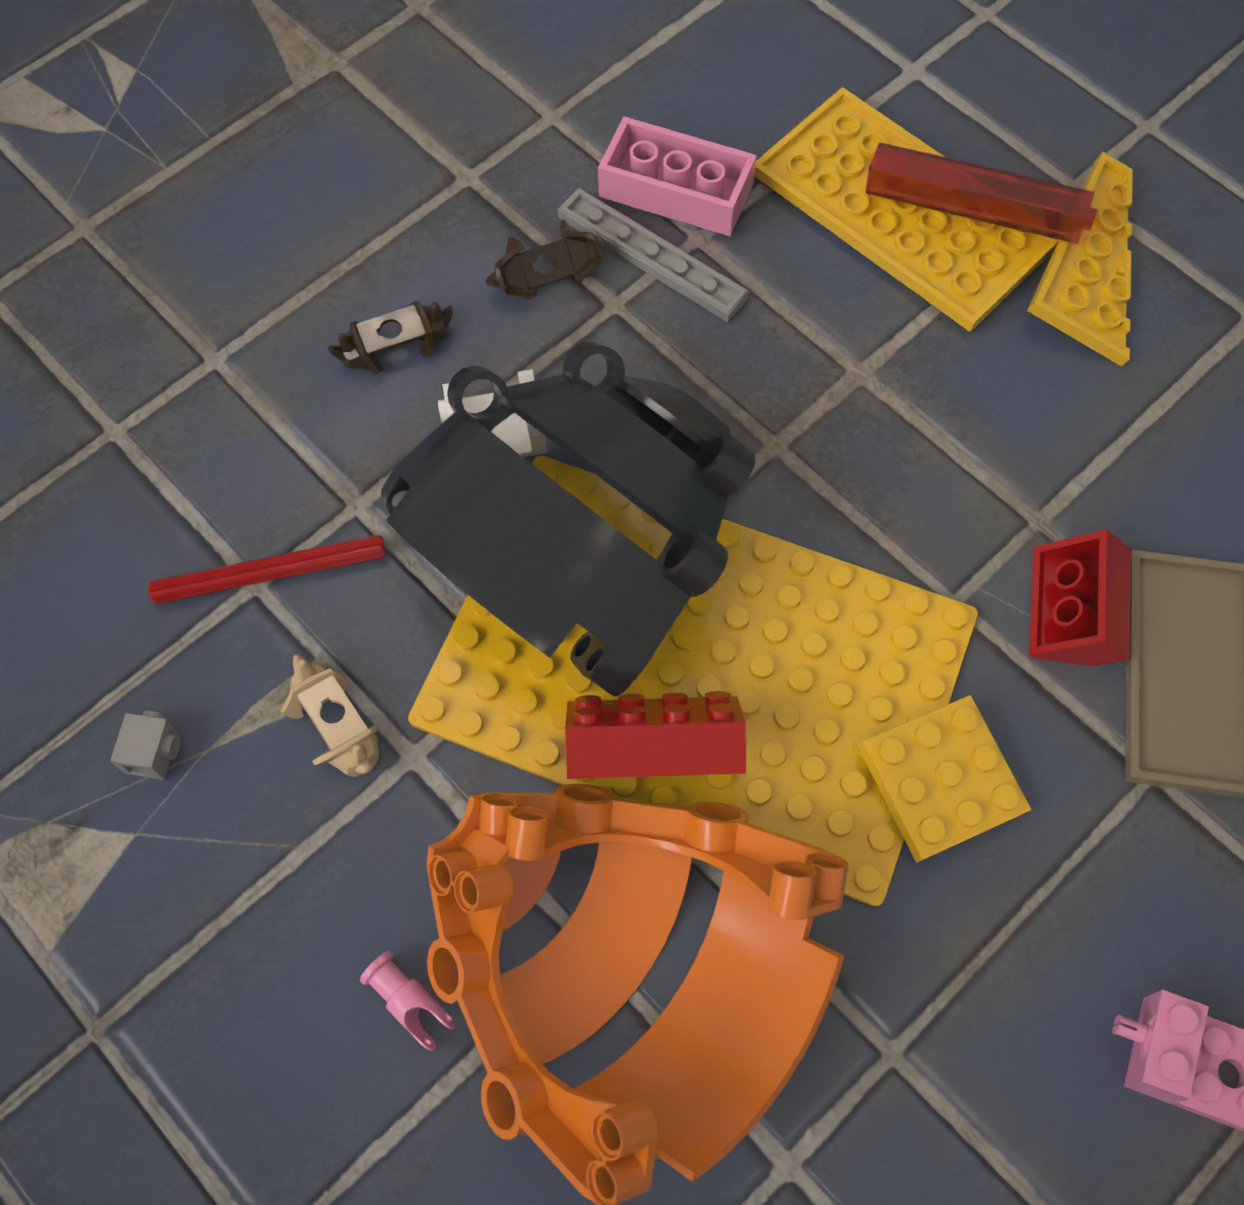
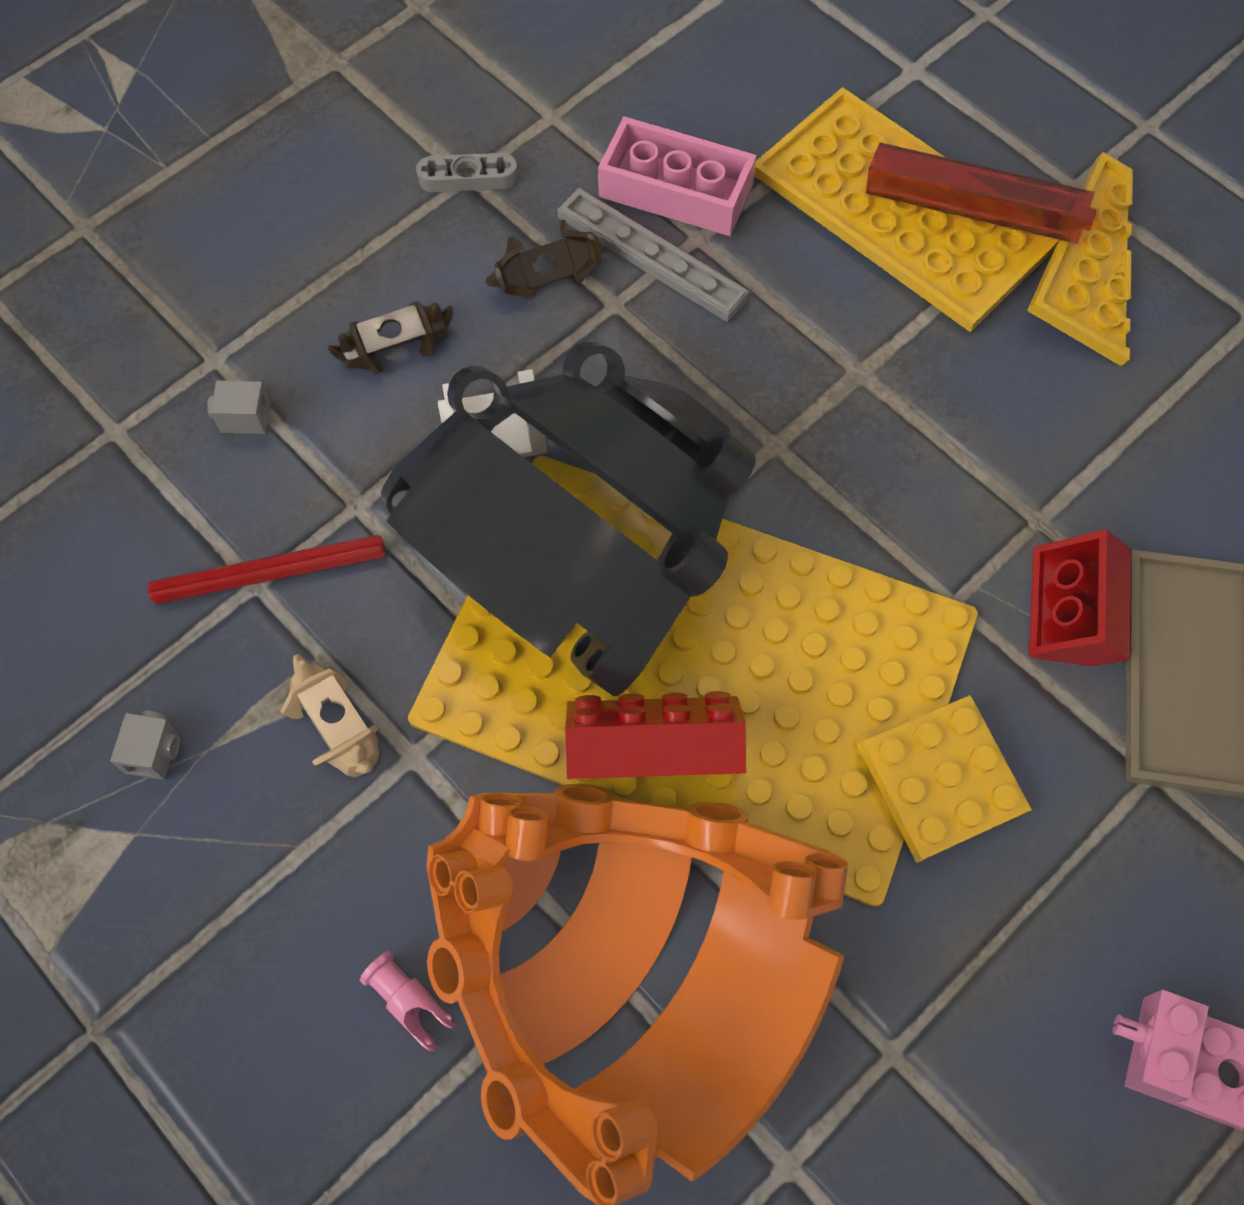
none -> light grey brick [207,379,271,434]
none -> light grey beam [416,153,518,192]

